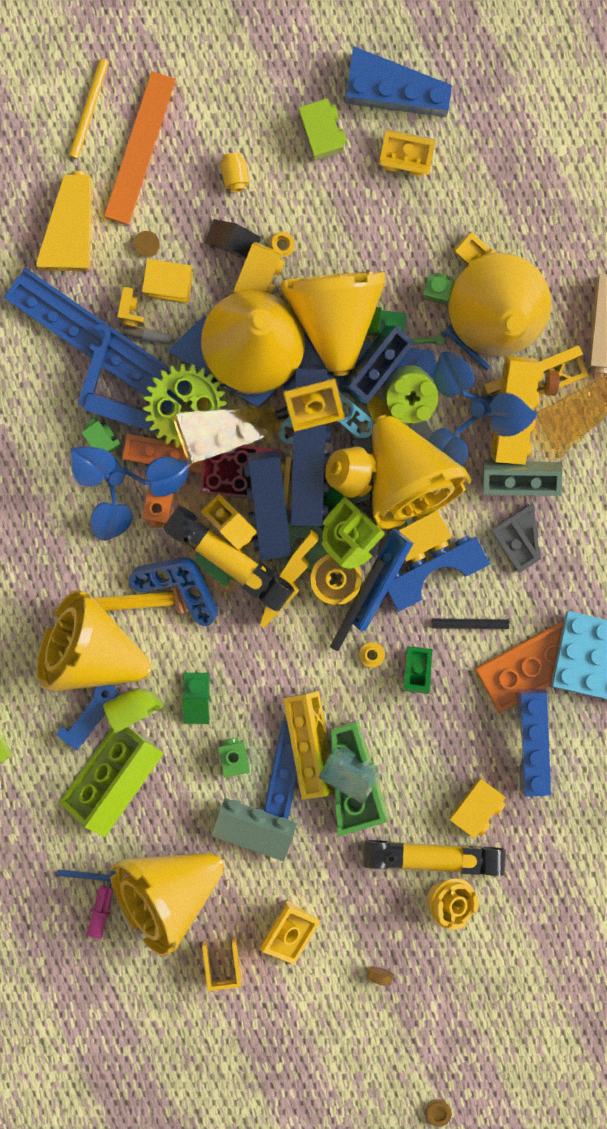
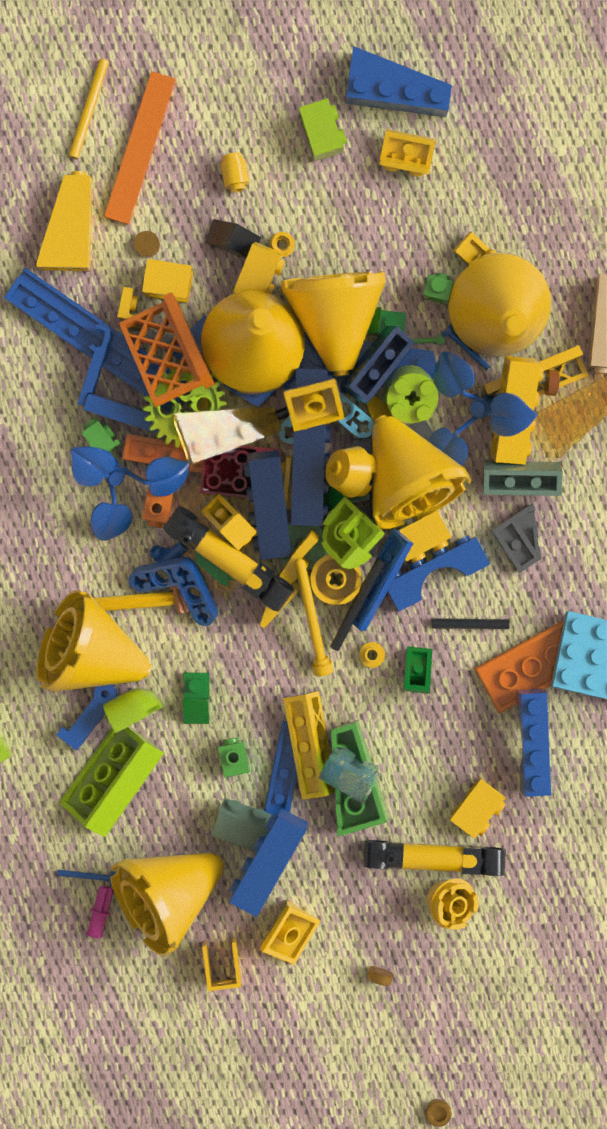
none -> orange fence [119,292,215,407]
none -> blue arm [150,542,189,562]
none -> blue wedge [228,808,308,917]
none -> yellow piece [295,558,334,676]

